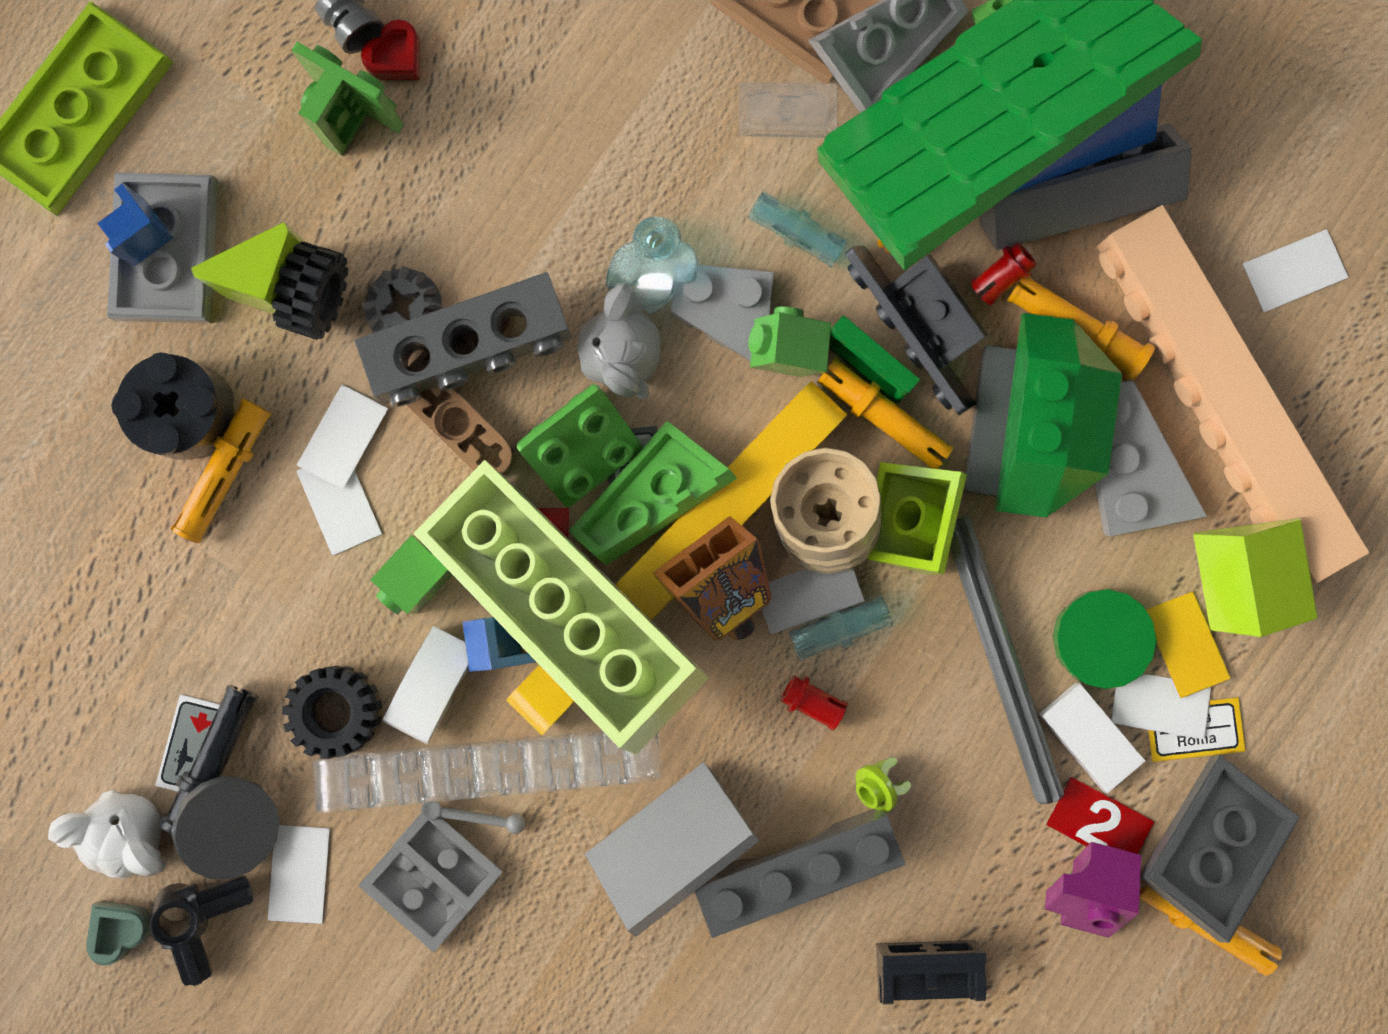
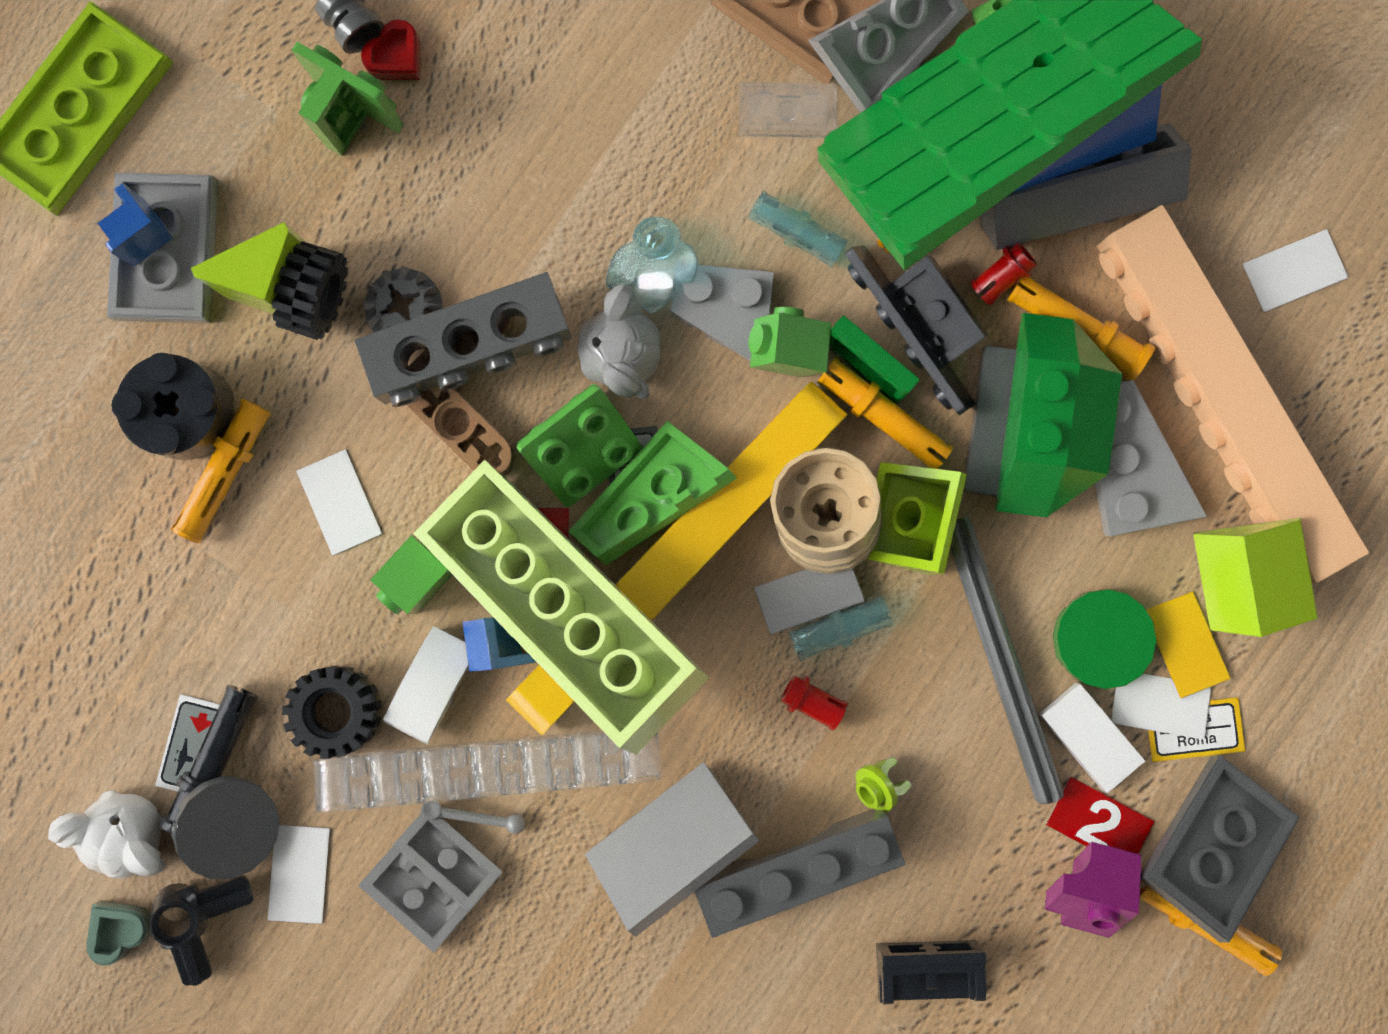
white sticker [297,385,388,490] -> none
dark orange torso [653,516,772,641] -> none

